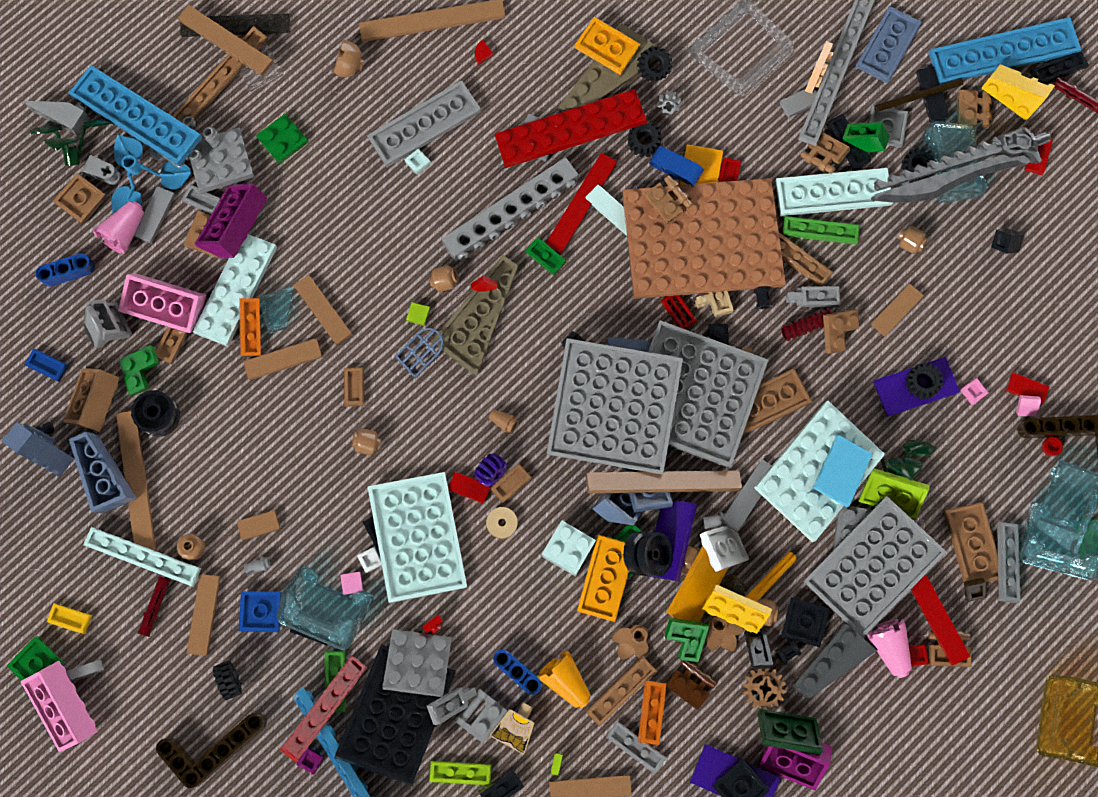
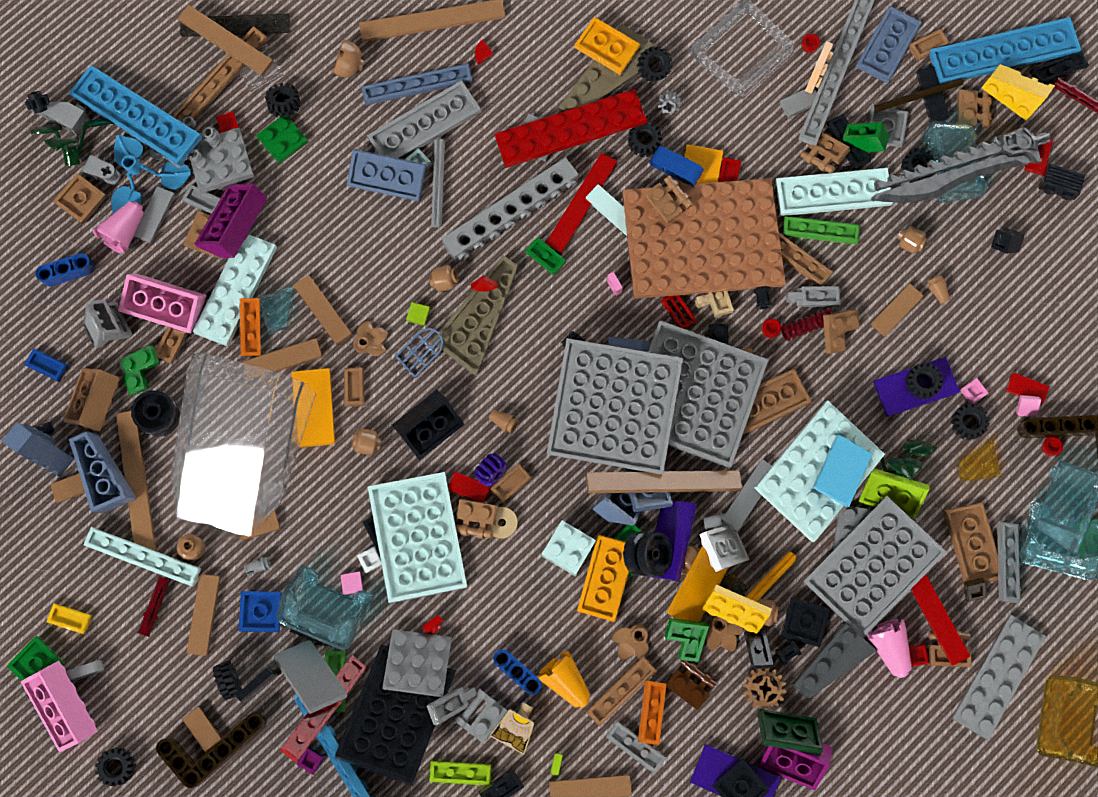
none -> black gear [25,91,50,113]
none -> medium nougat tile [50,473,85,503]
none -> black tyre [95,748,136,786]
none -> clear windscreen [171,353,316,537]
none -> medium nougat tile [182,706,222,752]
none -> red tile [216,111,239,133]
none -> black tile [236,669,279,702]
none -> black tyre [265,83,301,118]
none -> light grey tile [274,640,347,714]
none -> light orange tile [291,368,335,448]
none -> sand blue tile [347,149,427,201]
none -> medium nougat plate [353,321,388,356]
none -> sand blue tile [361,63,473,106]
none -> black slope [392,390,465,460]
none -> light grey axle [431,138,445,228]
none -> medium nougat plate [455,499,498,539]
none -> bright pink tile [607,272,623,296]
none -> red tile [761,318,781,338]
none -> red tile [801,33,820,53]
none -> medium nougat tile [908,29,950,62]
none -> medium nougat cone [927,275,951,304]
none -> black tyre [951,403,990,440]
none -> light grey plate [951,615,1046,740]
none -> clear yellow wing [956,440,1000,482]
none -> black brick [1039,163,1086,200]

